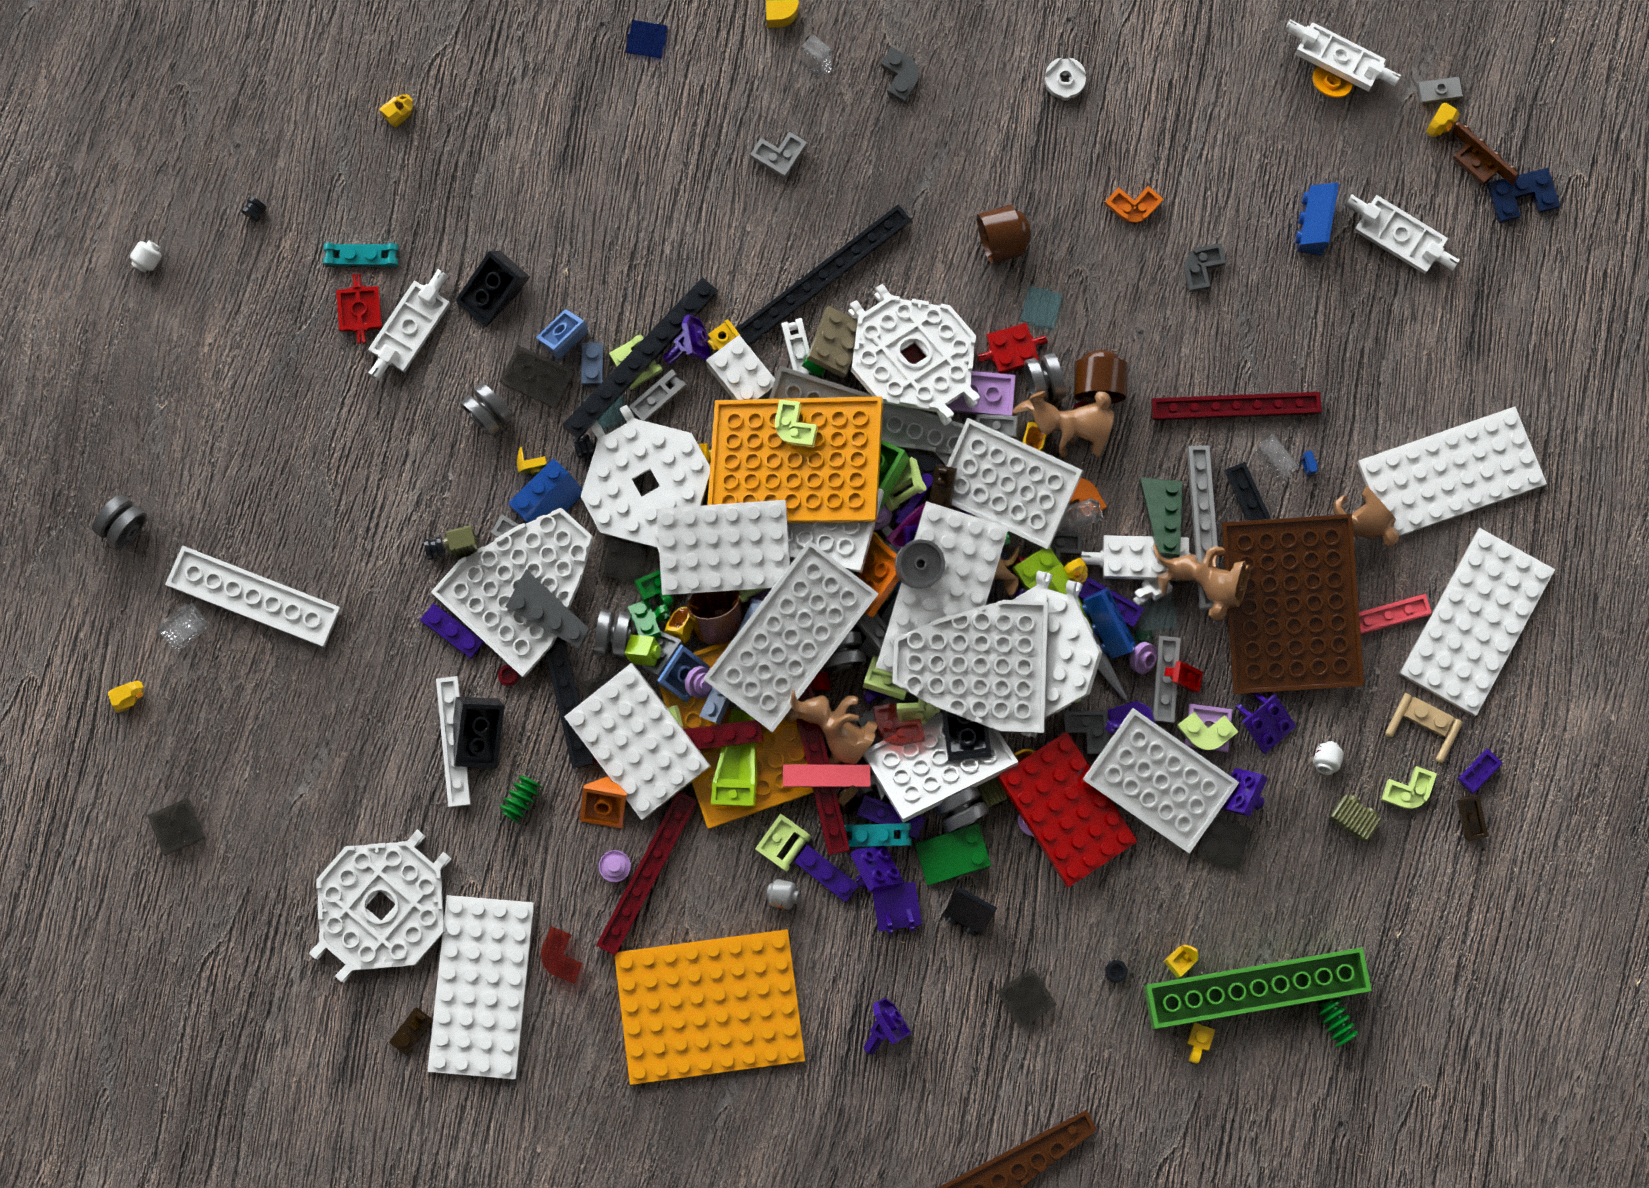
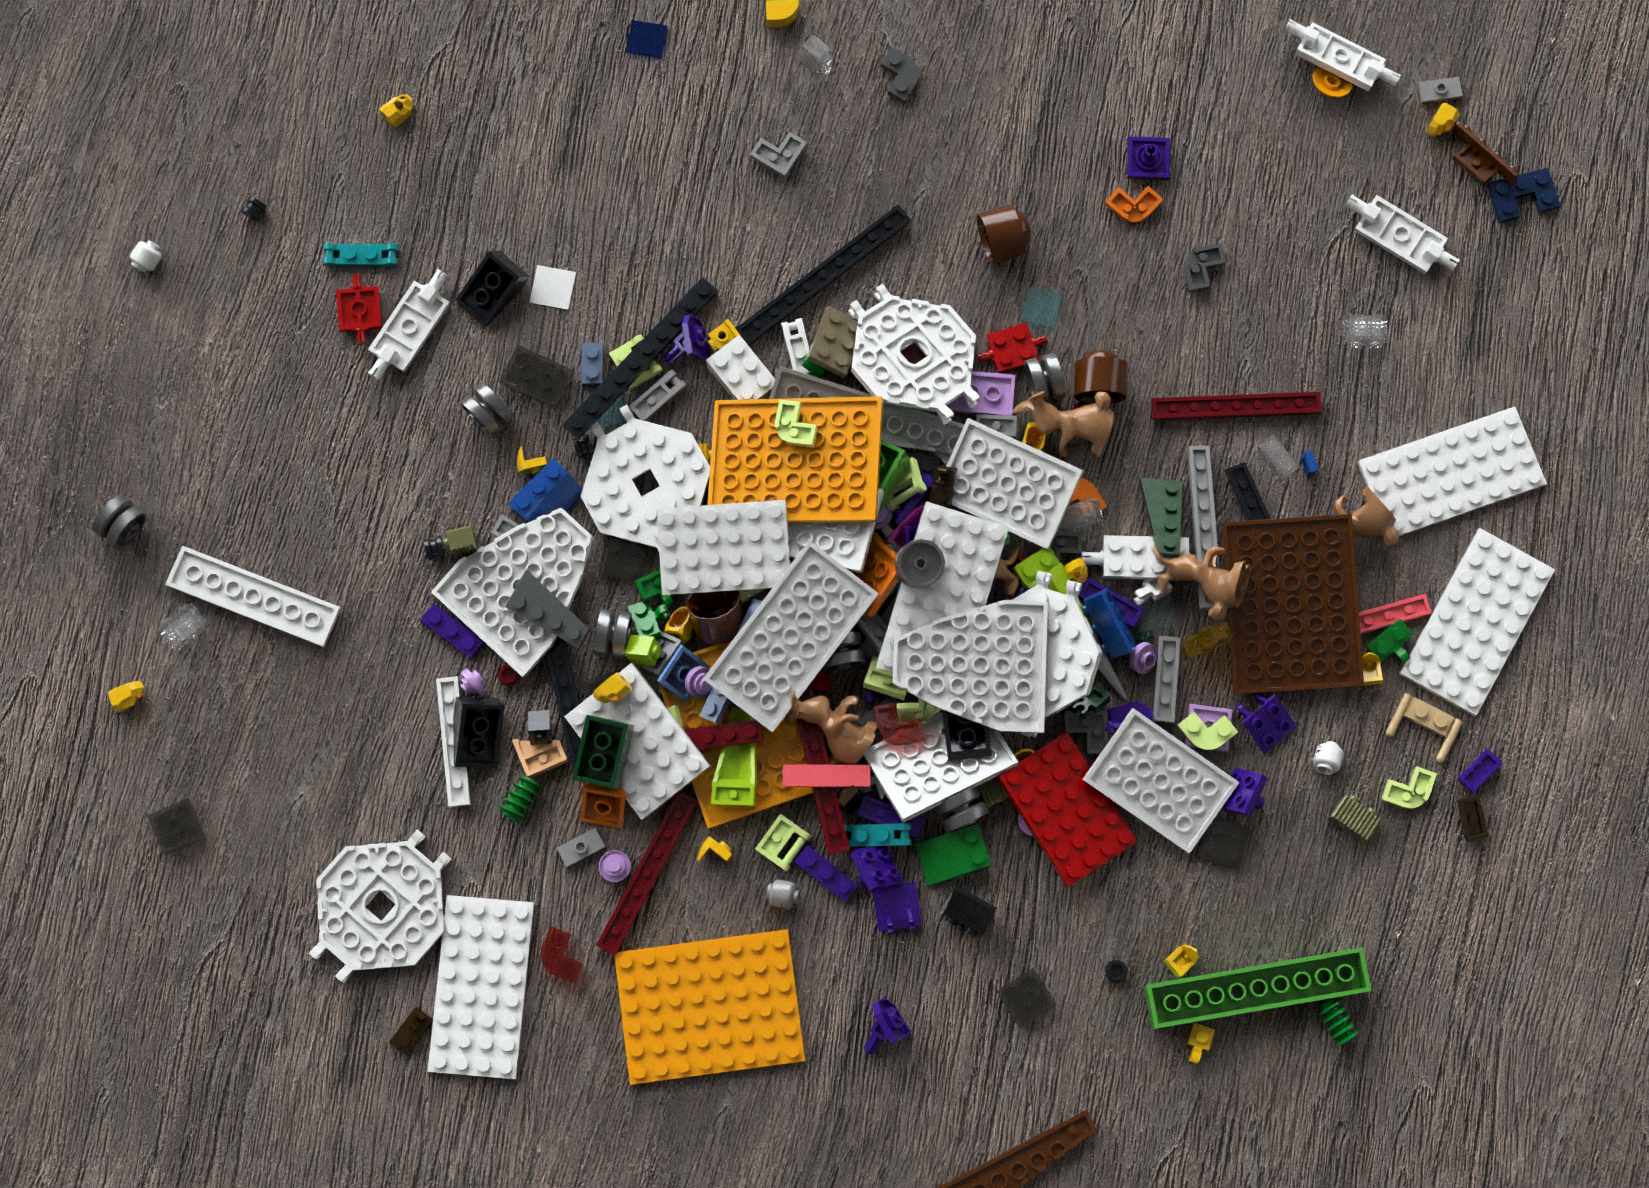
medium blue slope [536,309,588,361] -> none
white plate [1044,58,1086,101] -> none
red plate [1164,661,1203,693] -> none
blue slope [1295,183,1339,255] -> none
none -> lavender plate [460,668,487,697]
none -> light nougat wing [512,739,568,778]
none -> brick [528,710,552,745]
none -> white sticker [529,265,576,310]
none -> light grey plate [557,828,605,868]
none -> dark green brick [572,715,634,789]
none -> yellow rock [593,673,633,704]
none -> yellow plate [697,836,732,862]
none -> dark green plate [1072,685,1110,719]
none -> dark purple plate [1127,136,1170,180]
none -> clear yellow brick [1181,622,1233,657]
none -> clear brick [1341,314,1387,348]
none -> yellow plate [1362,652,1383,686]
none -> green plate [1366,618,1414,663]

